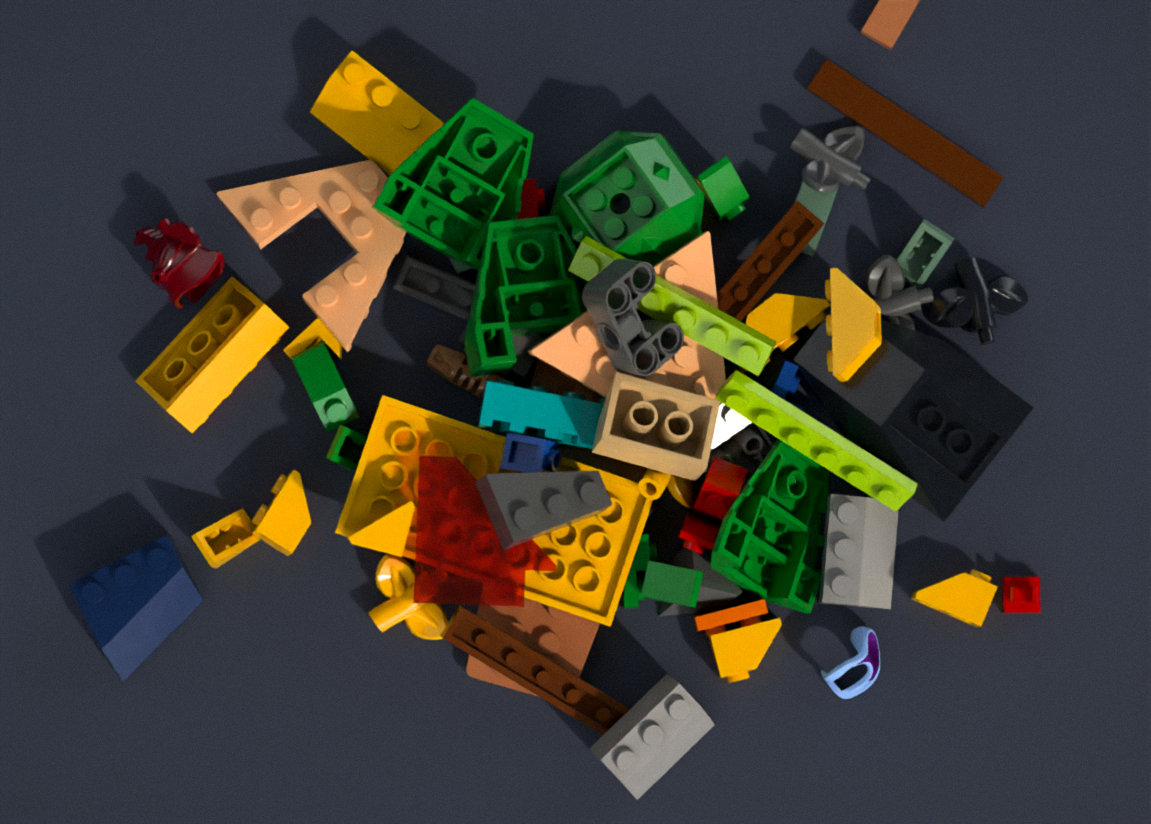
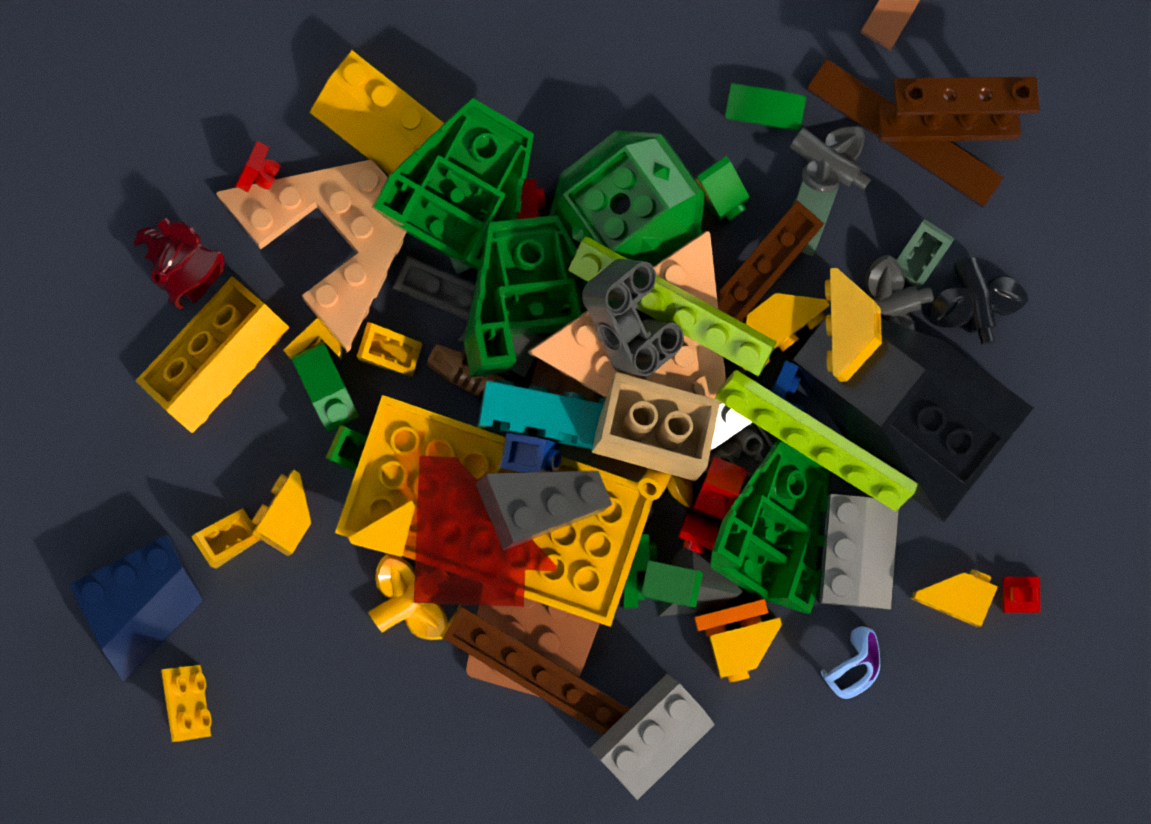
none -> yellow hinge [161,665,212,742]
none -> red tile [235,141,281,192]
none -> yellow slope [357,322,423,377]
none -> green slope [725,83,806,132]
none -> reddish brown fence [876,77,1040,142]

